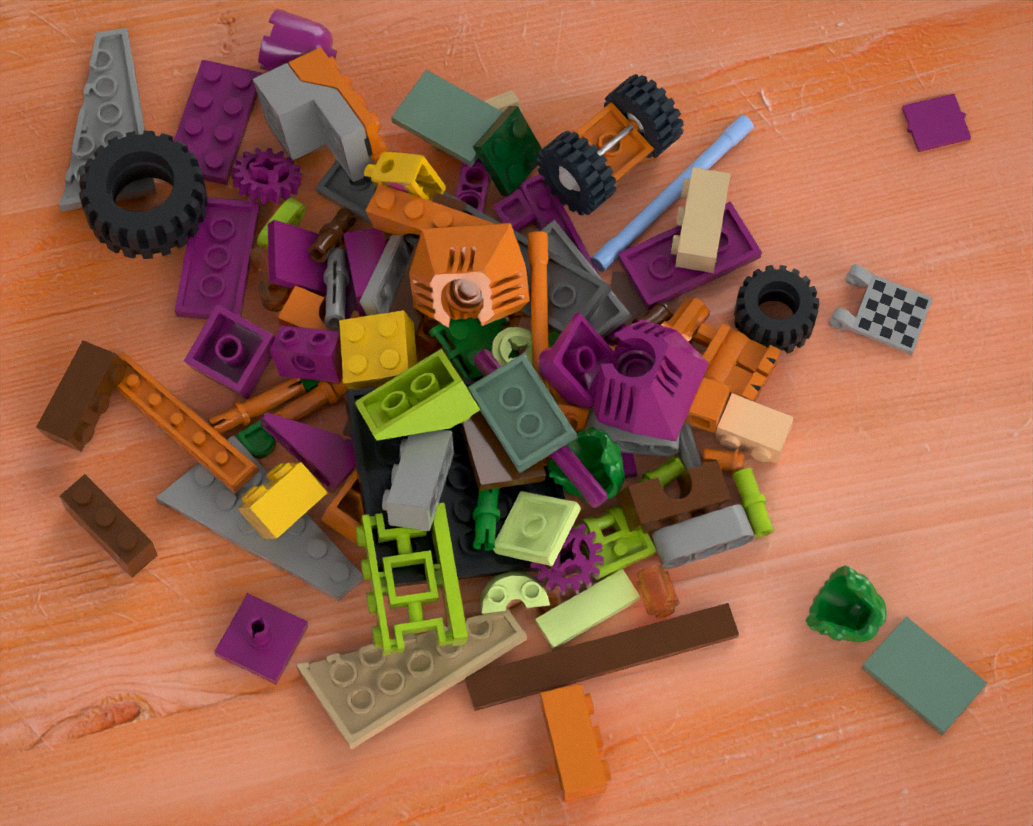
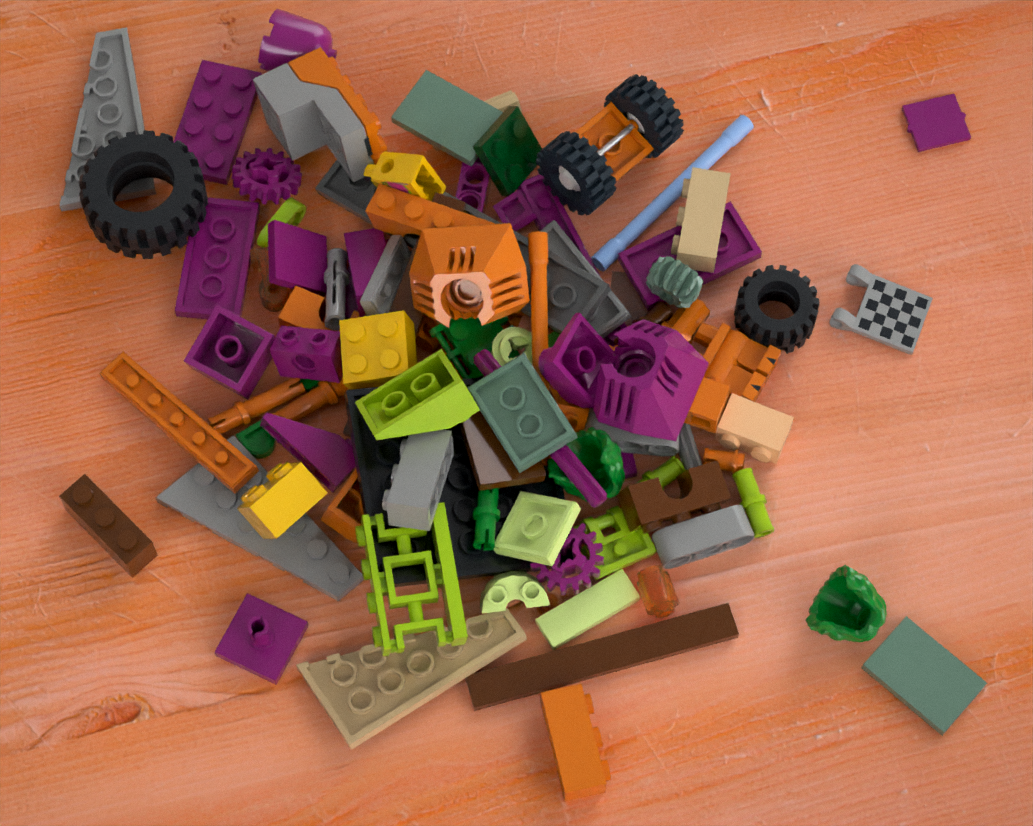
reddish brown brick [36,340,127,452] -> none
reddish brown pin [308,208,356,263] -> none
none -> sand green gear [646,257,703,308]

